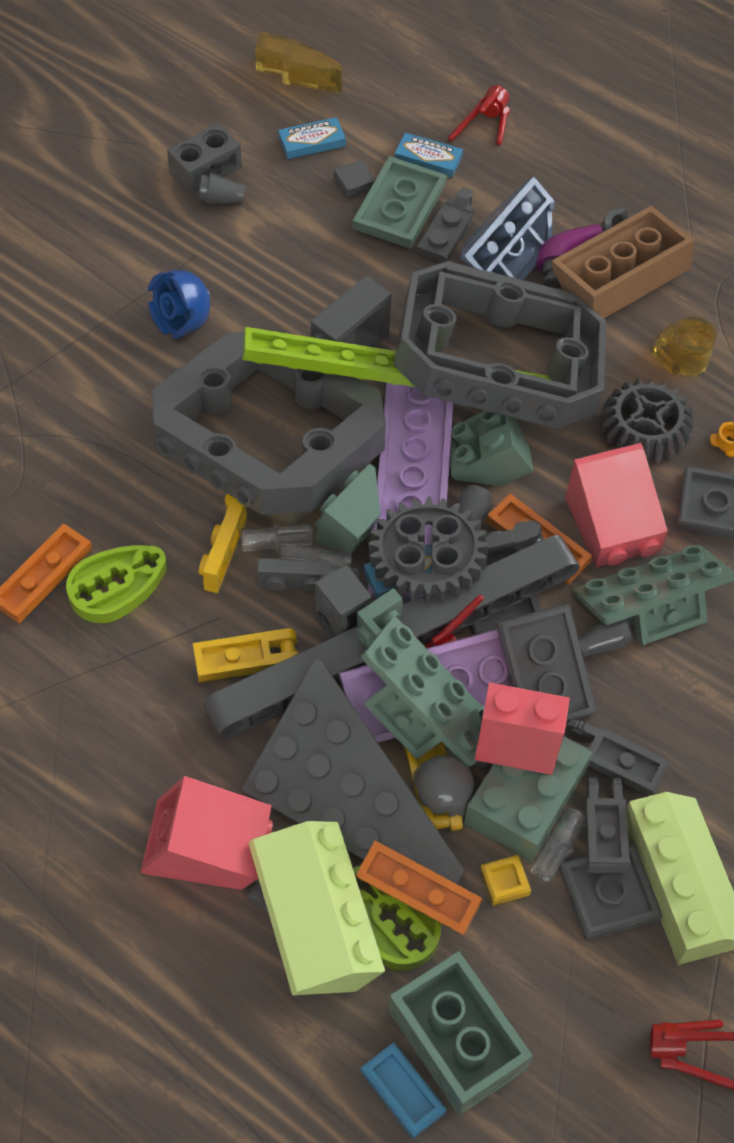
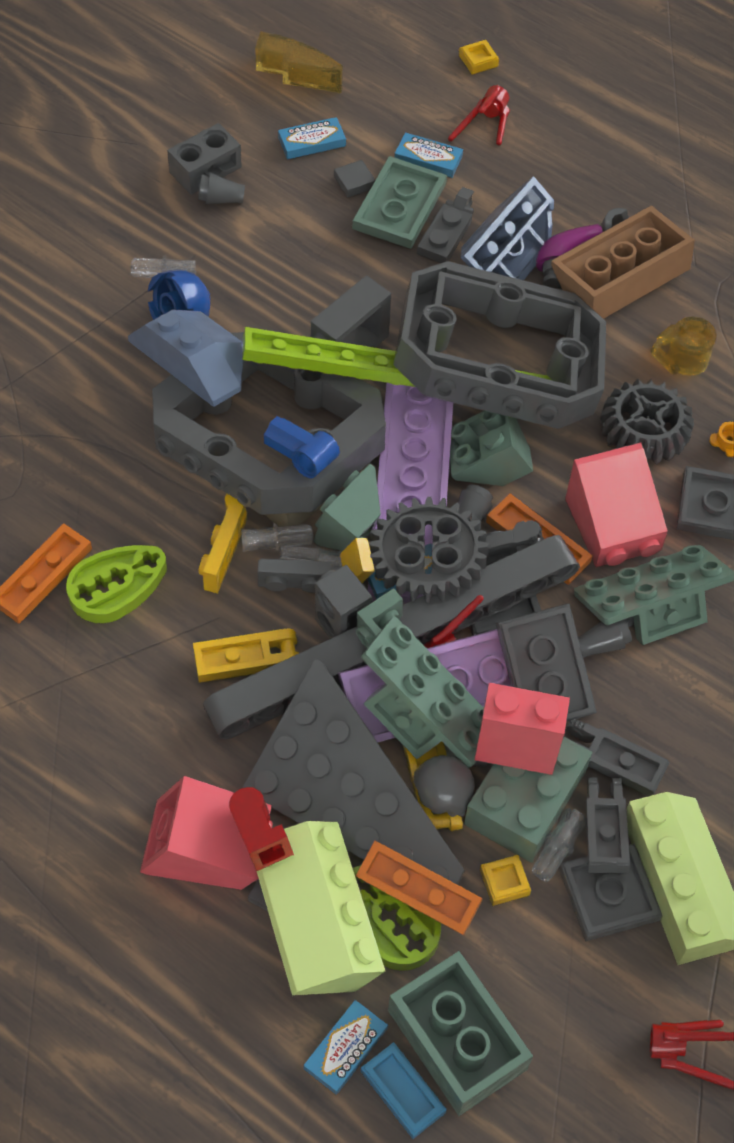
none -> sand blue wedge [128,310,244,407]
none -> clear axle [130,256,196,278]
none -> red leg [229,787,294,871]
none -> blue piece [264,416,340,478]
none -> tile [303,1000,388,1095]
none -> yellow tile [340,538,375,583]
none -> yellow tile [459,40,499,75]

